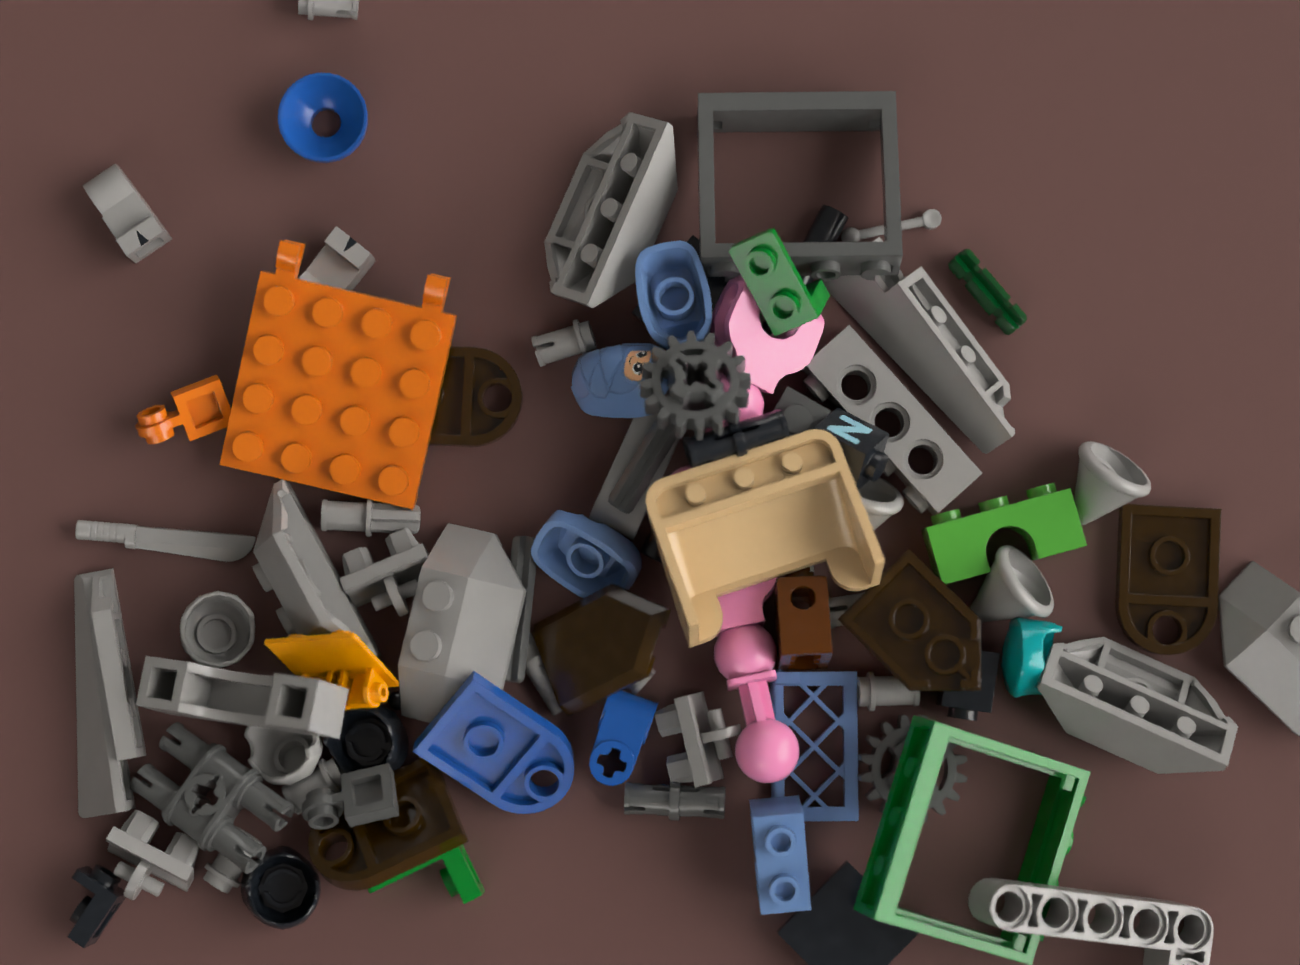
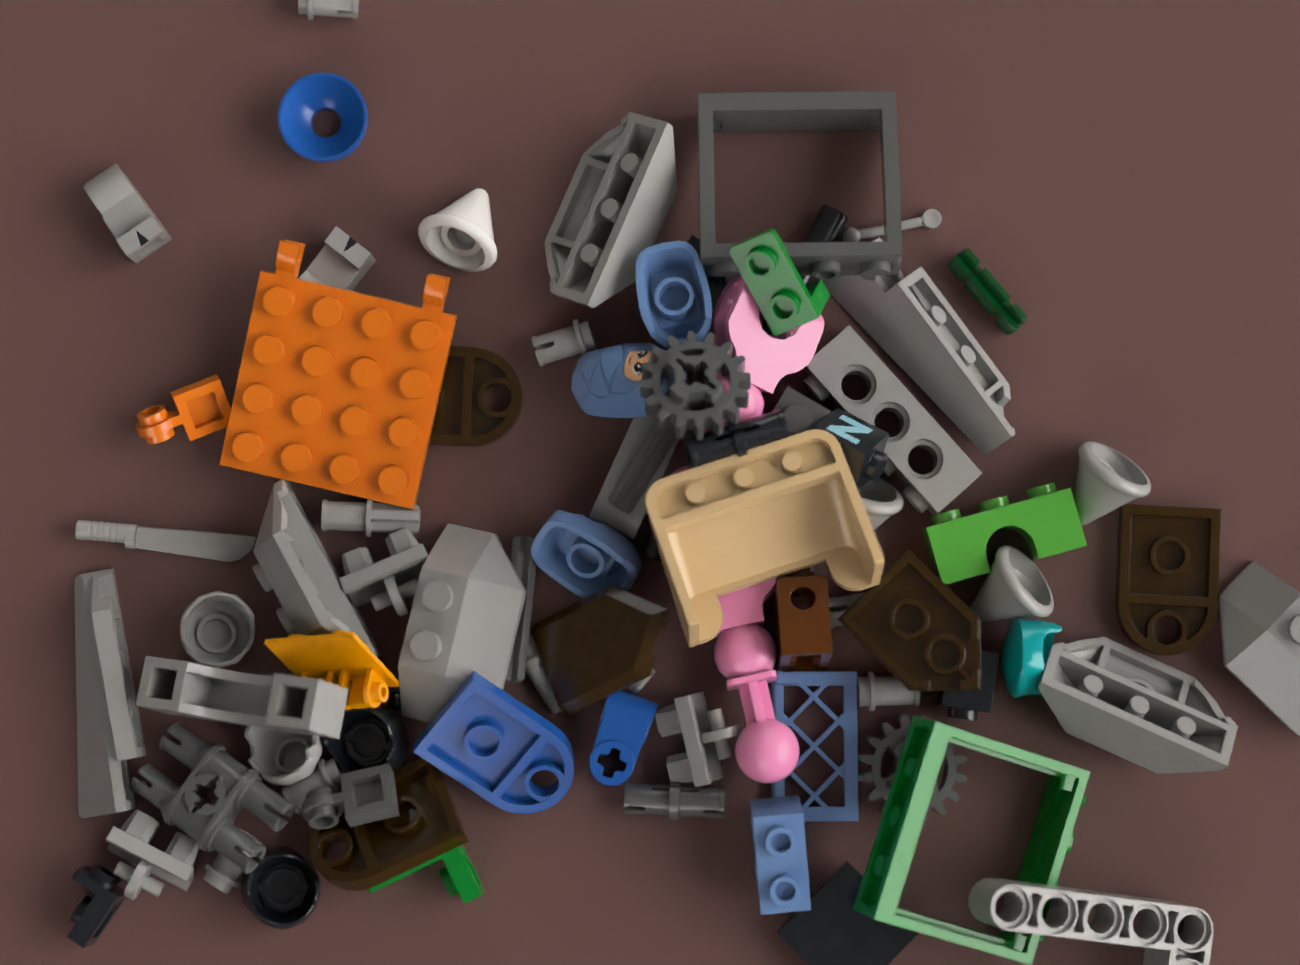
none -> white hat [418,188,498,272]

